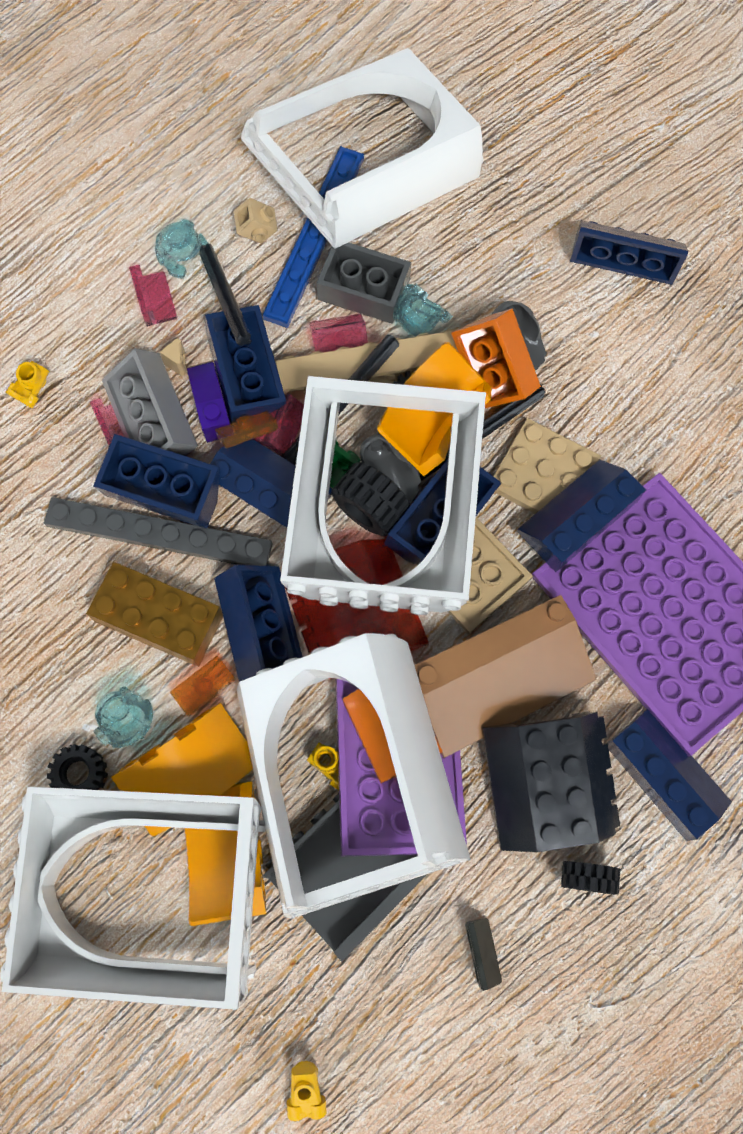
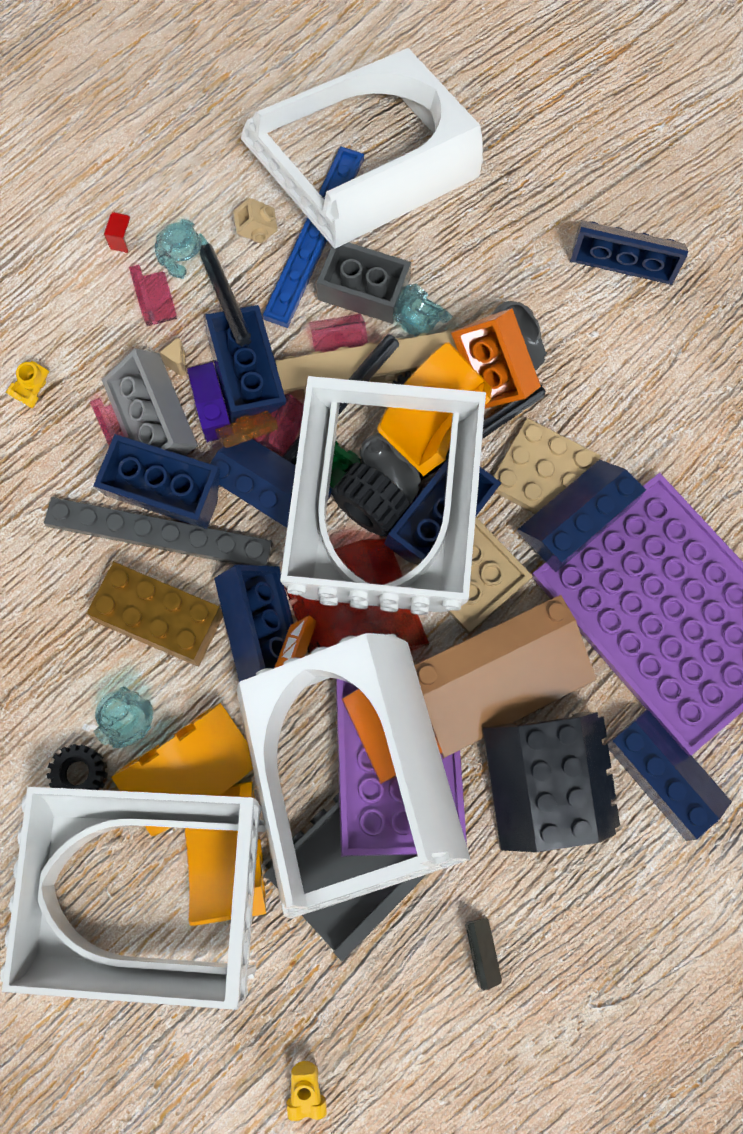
clear orange plate [170,656,236,717] -> none
yellow plate [307,742,339,791] -> none
black tyre [561,861,621,895] -> none
none -> red slope [104,212,130,253]
none -> orange tile [274,615,316,668]

